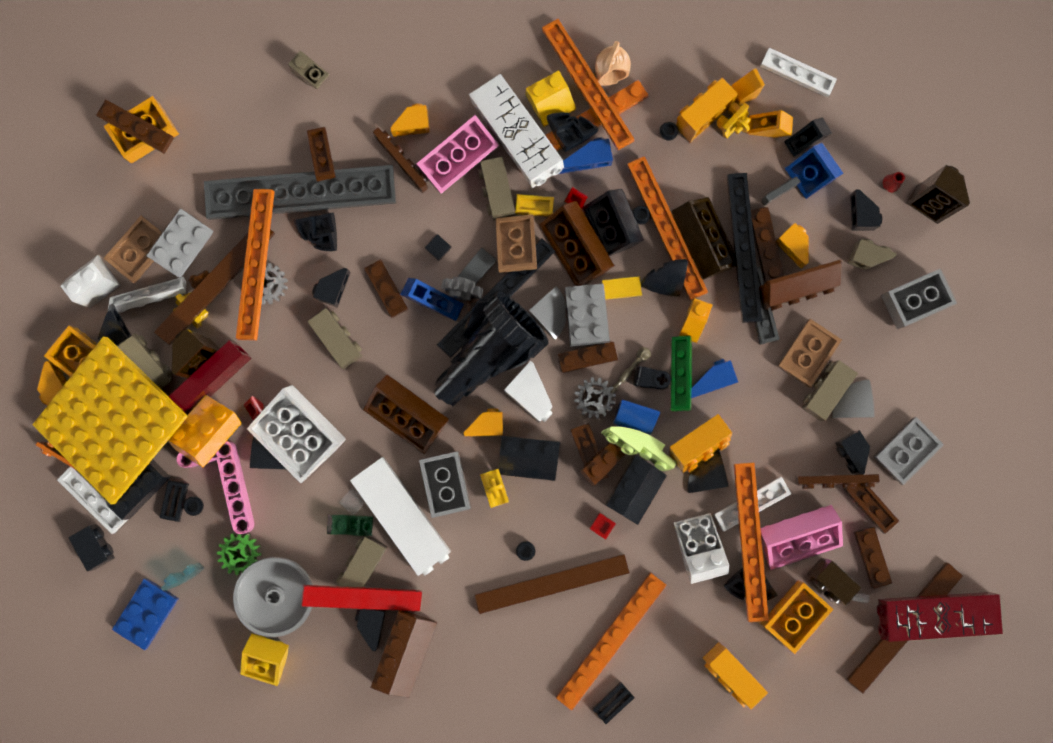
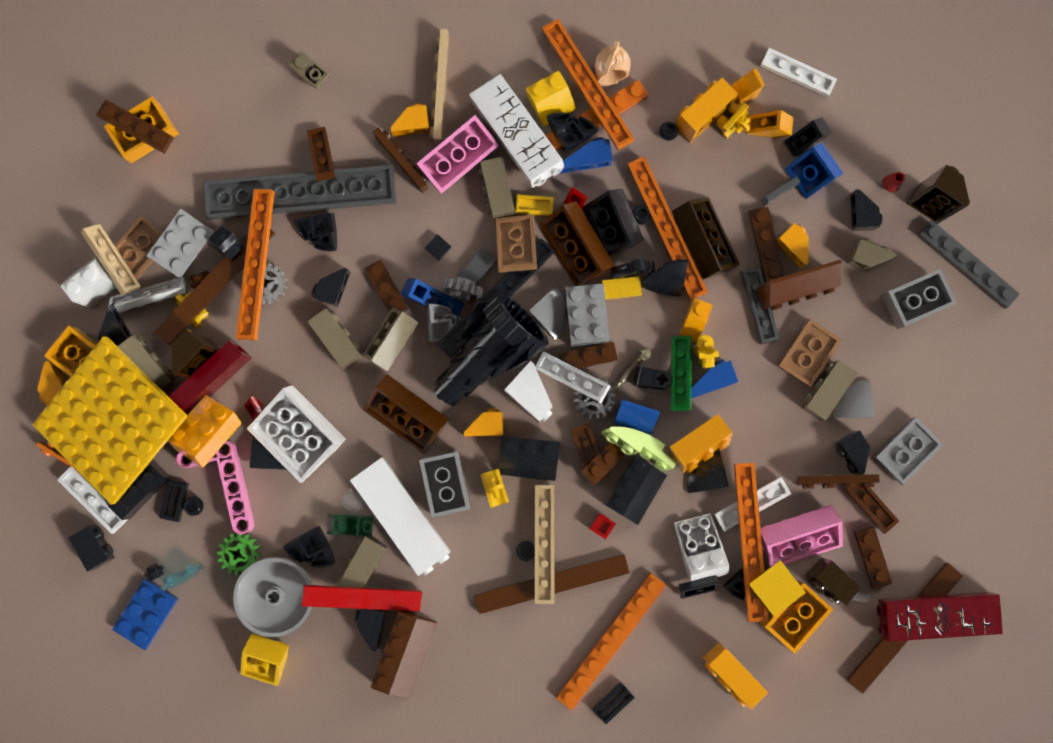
black plate [727,173,762,323] -> none
none -> tan plate [81,224,141,295]
none -> black plate [144,564,164,581]
none -> black slope [207,226,244,261]
none -> black brick [283,526,335,567]
none -> dark tan brick [362,307,418,371]
none -> light grey brick [427,304,461,342]
none -> tan plate [430,29,449,145]
none -> white plate [535,351,611,403]
none -> tan plate [535,485,554,604]
none -> black bar [611,258,655,279]
none -> black tile [679,575,719,599]
none -> yellow hips [693,334,719,368]
none -> yellow tile [748,560,806,617]
none -> dark grey plate [917,220,1020,309]

